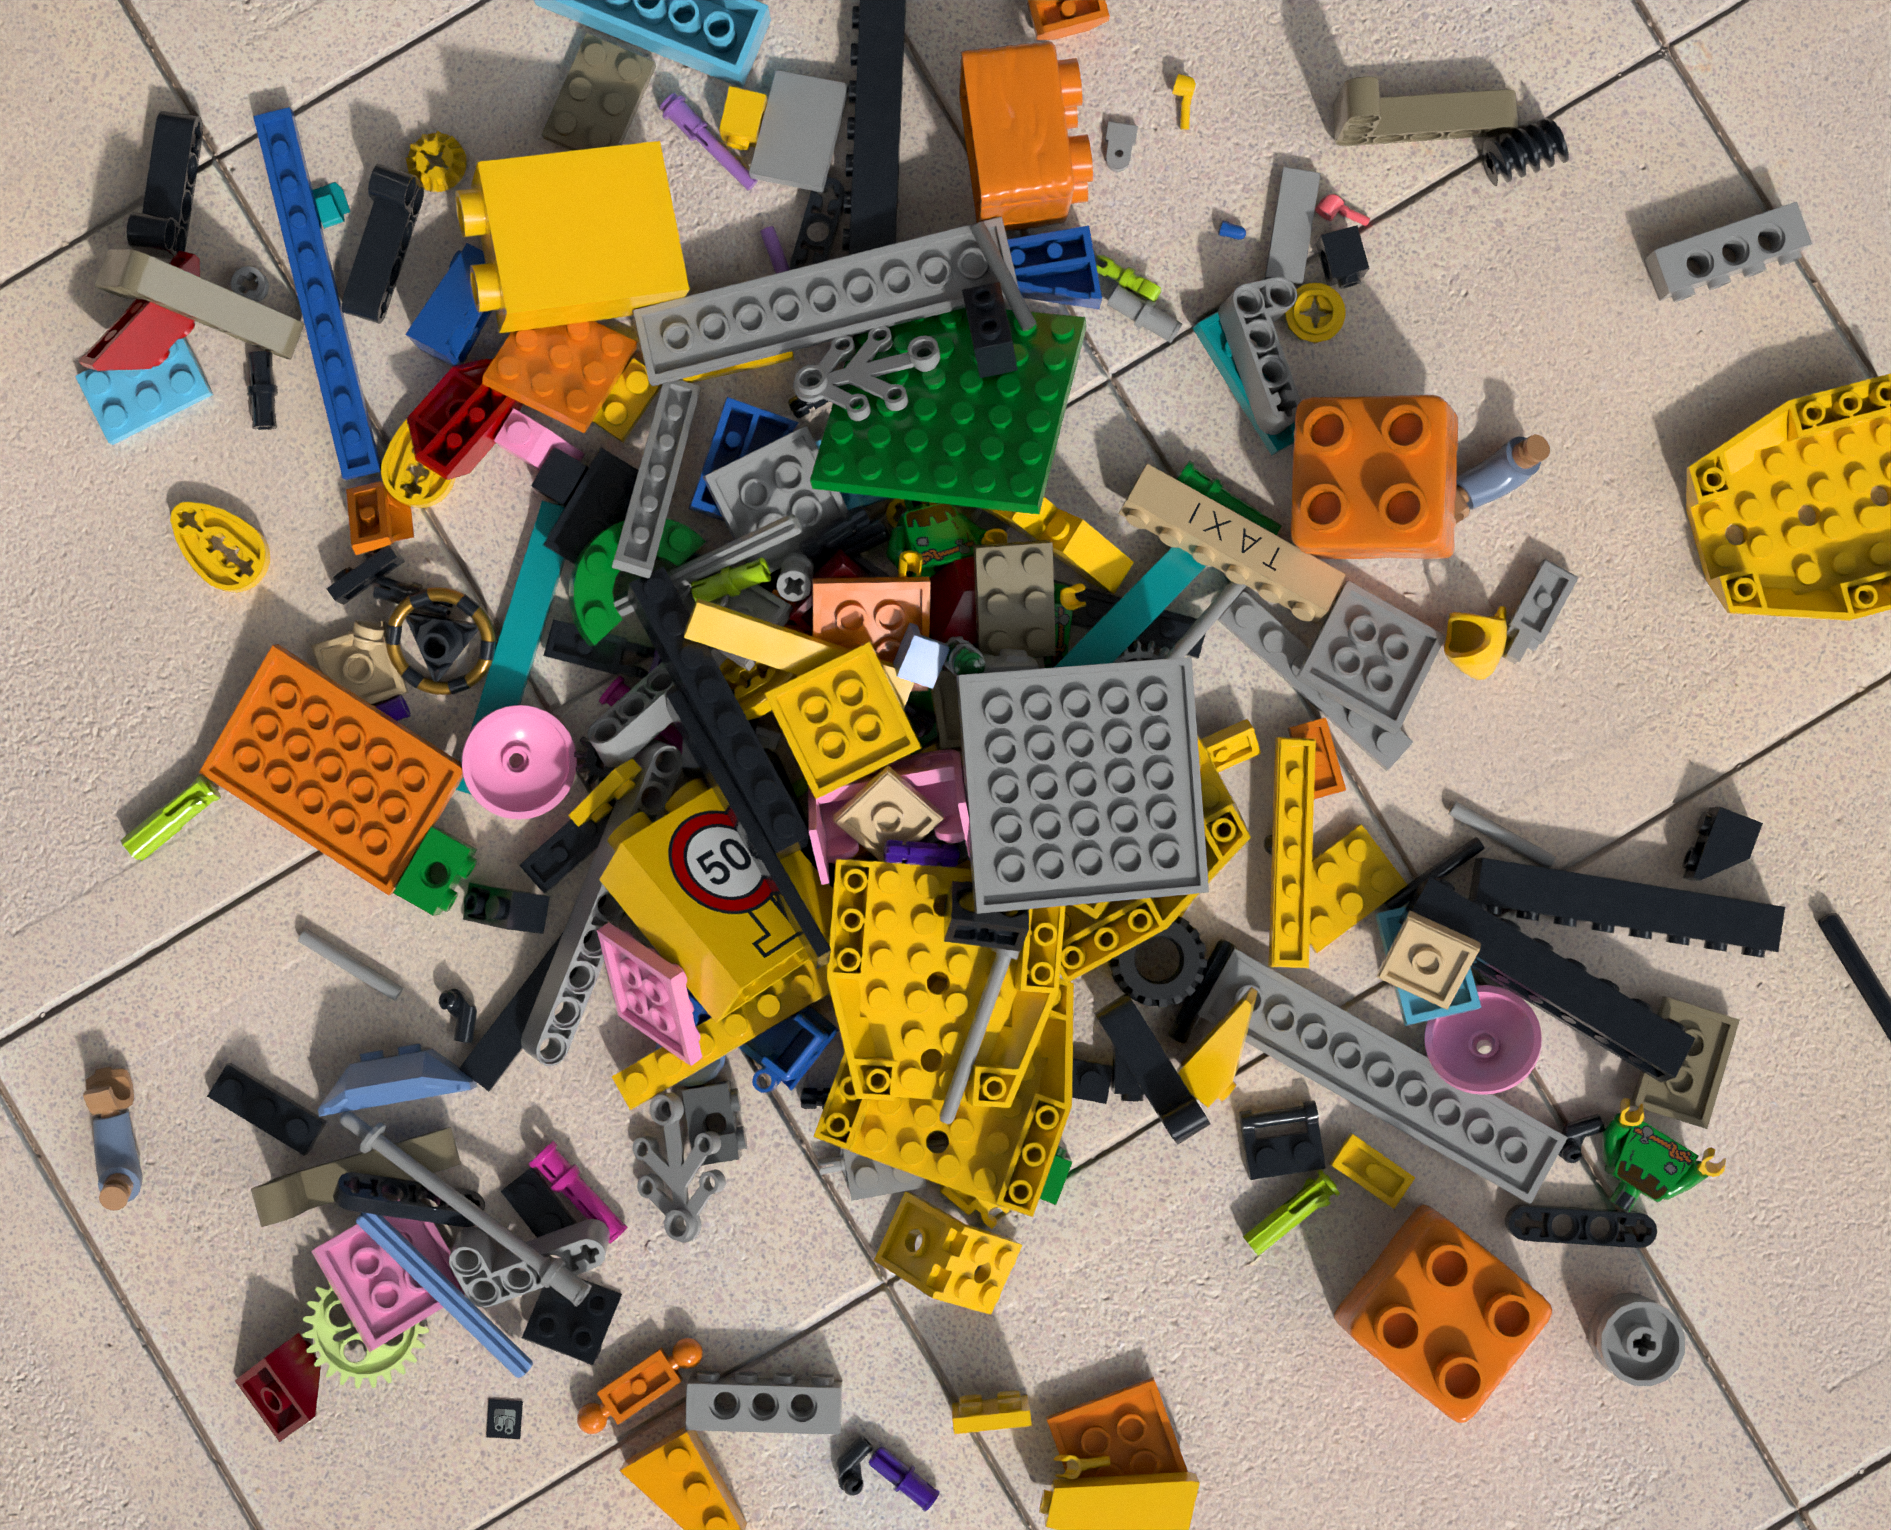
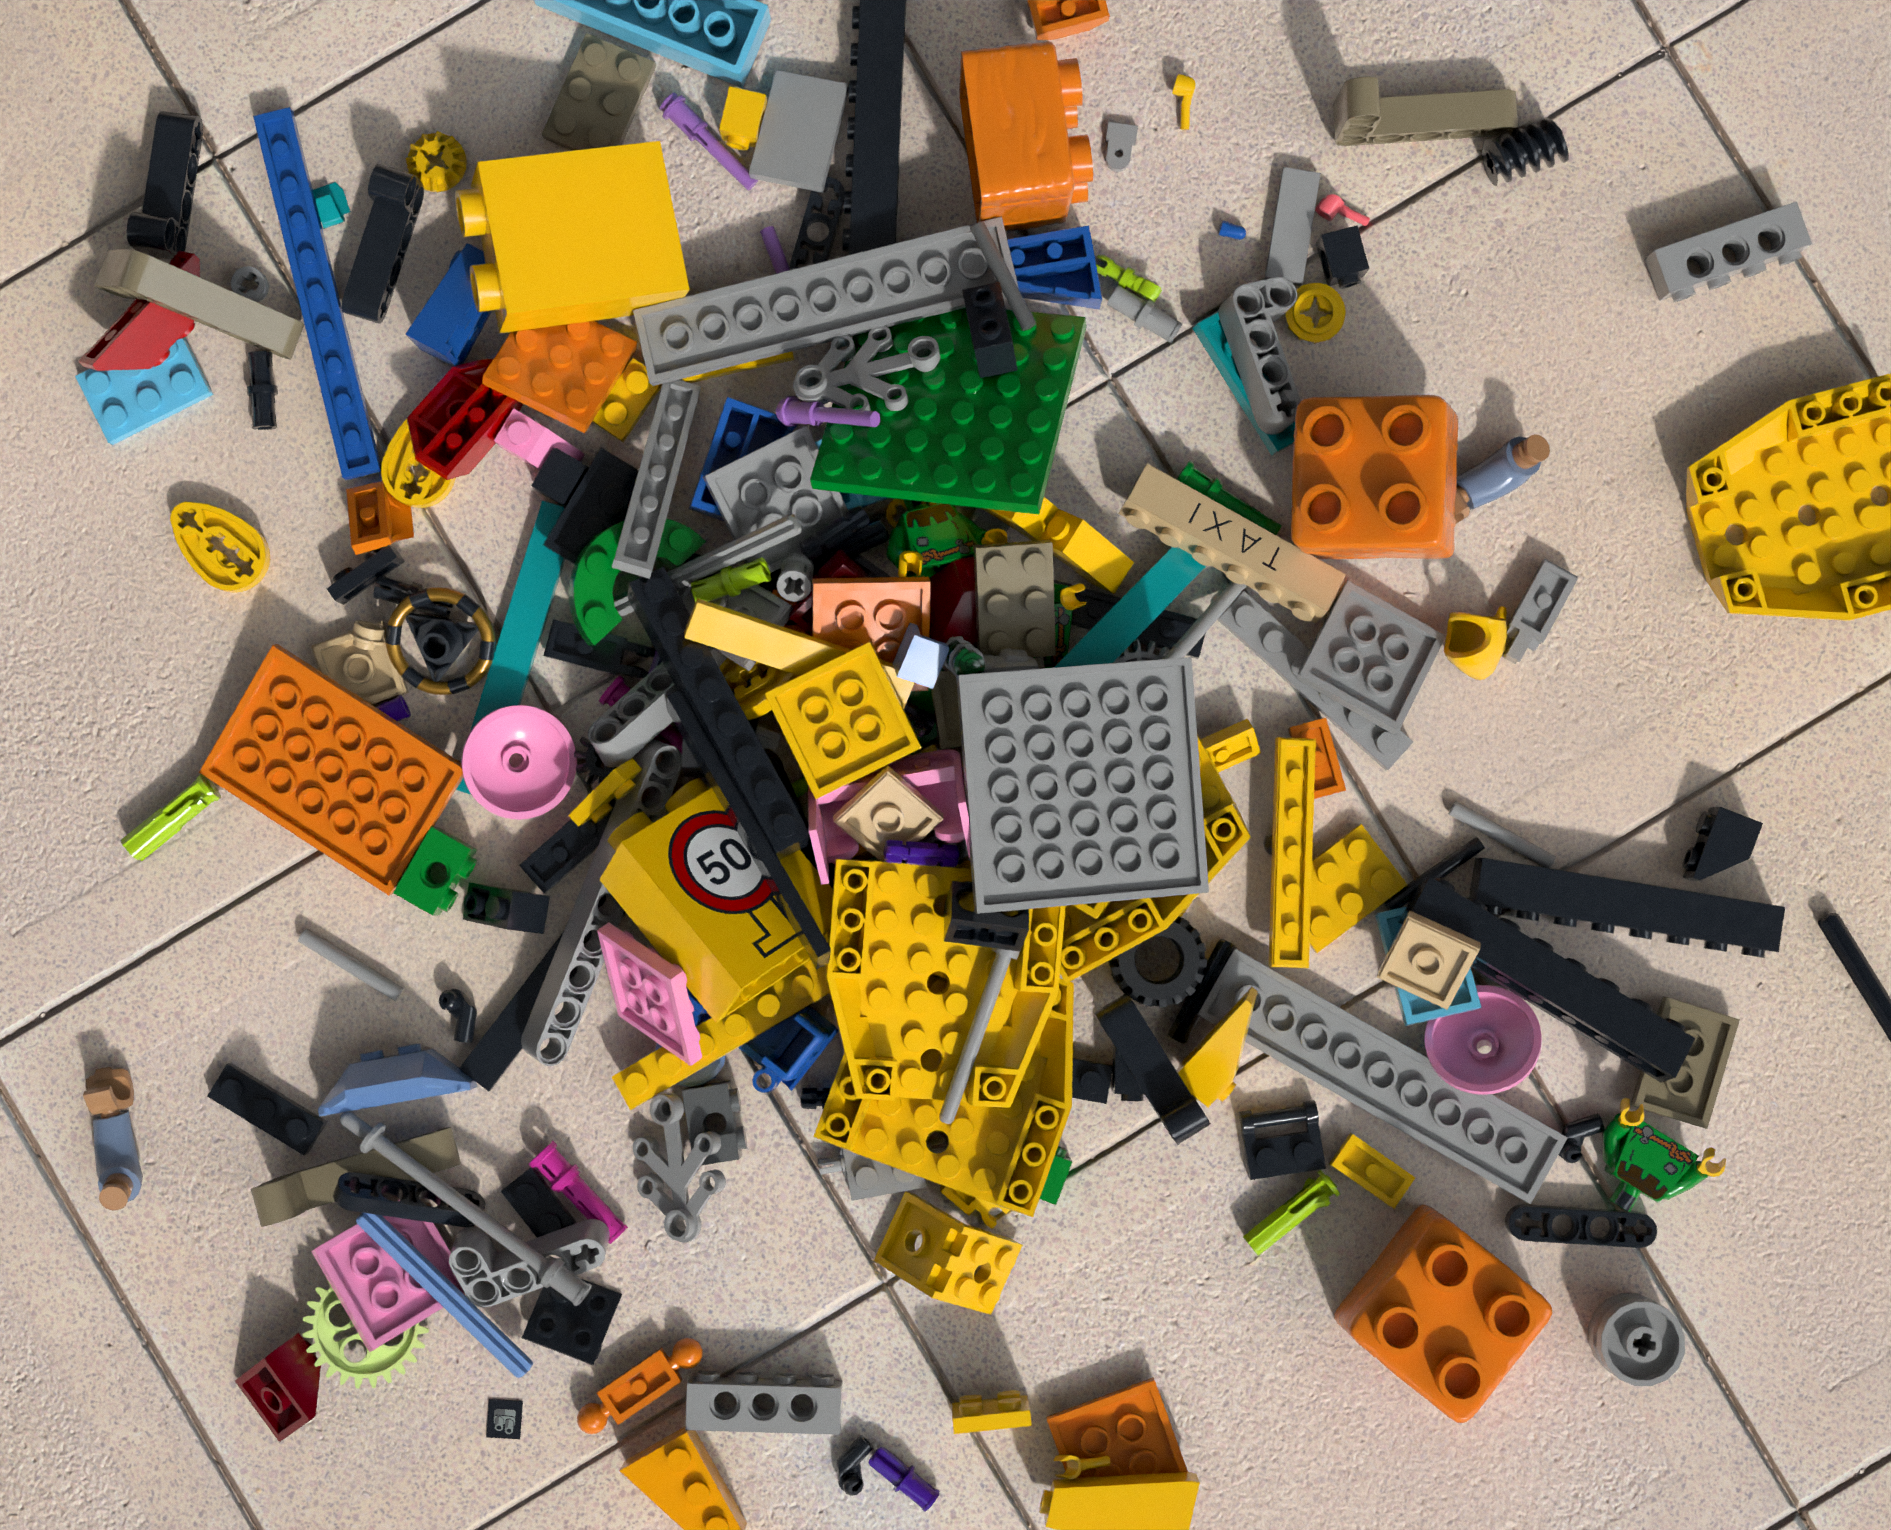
none -> medium lavender pin [776,396,880,427]

